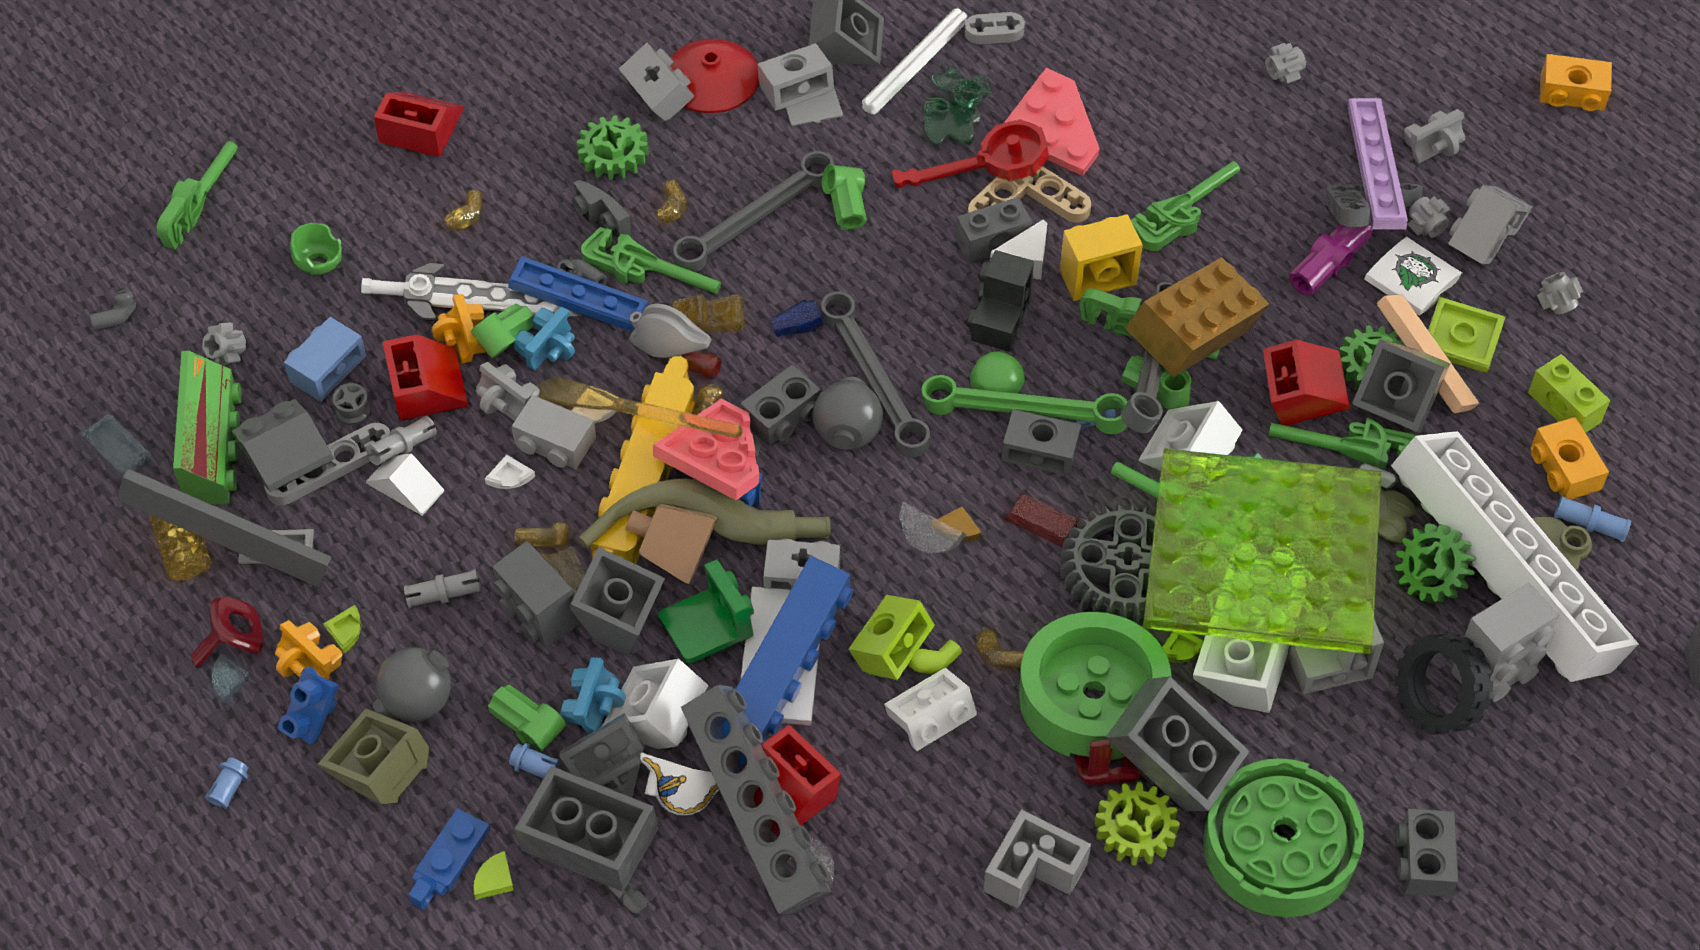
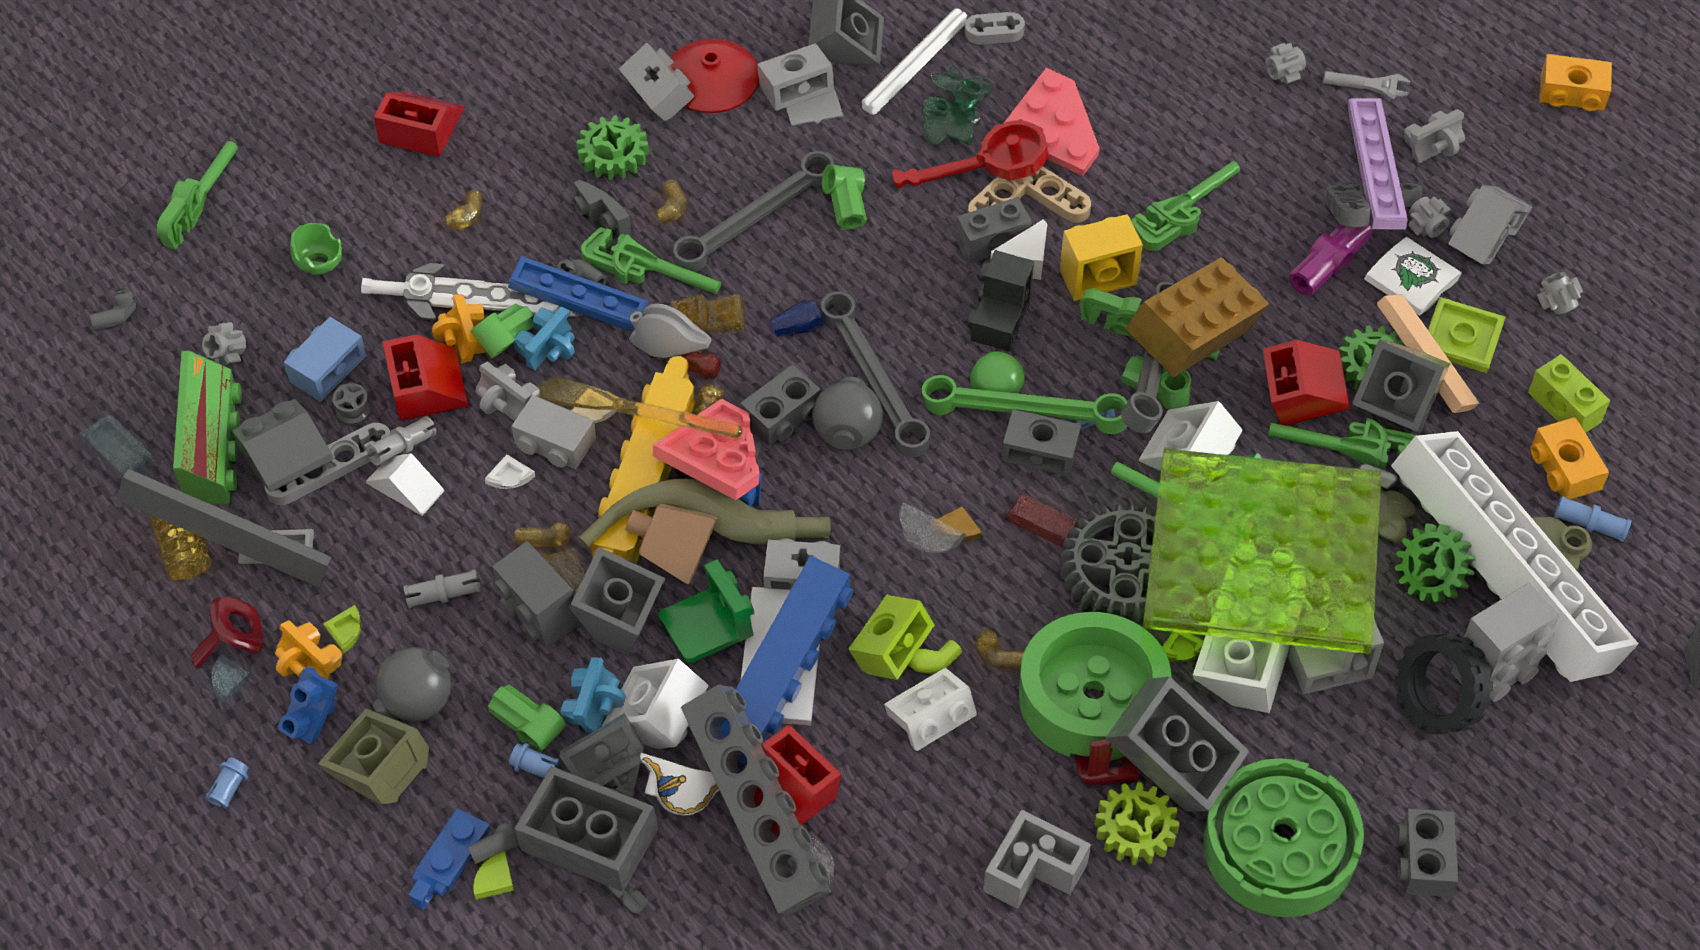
none -> dark grey arm [467,823,518,864]
none -> light grey piece [1323,71,1410,100]

